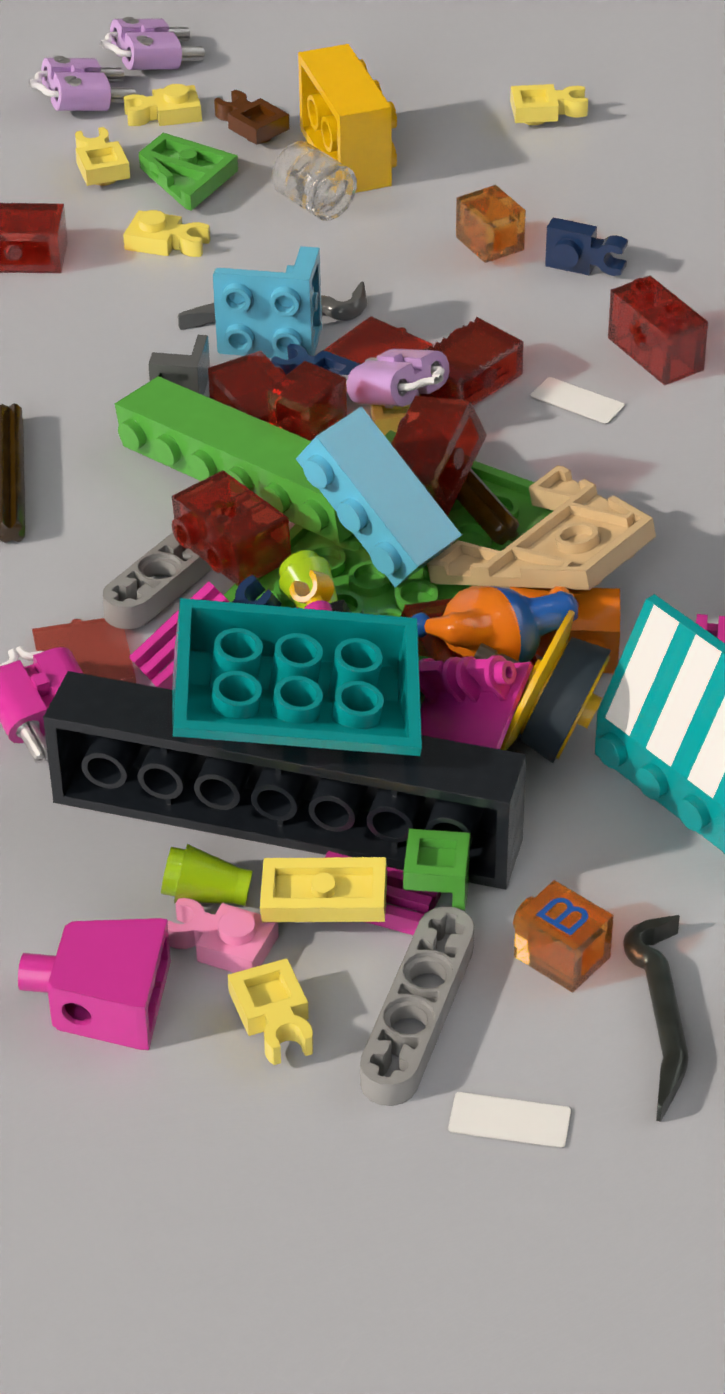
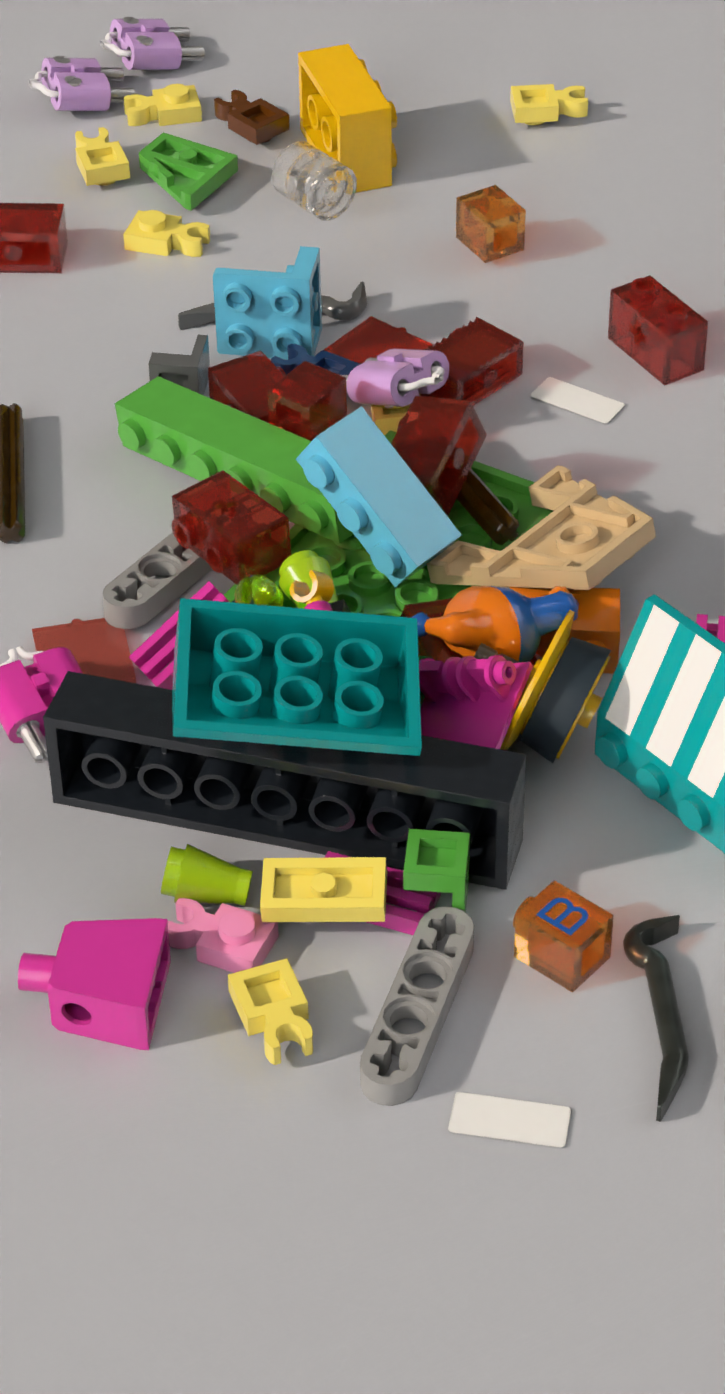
dark blue plate [545,217,628,276] -> none
none -> clear neon green hinge [234,574,284,607]

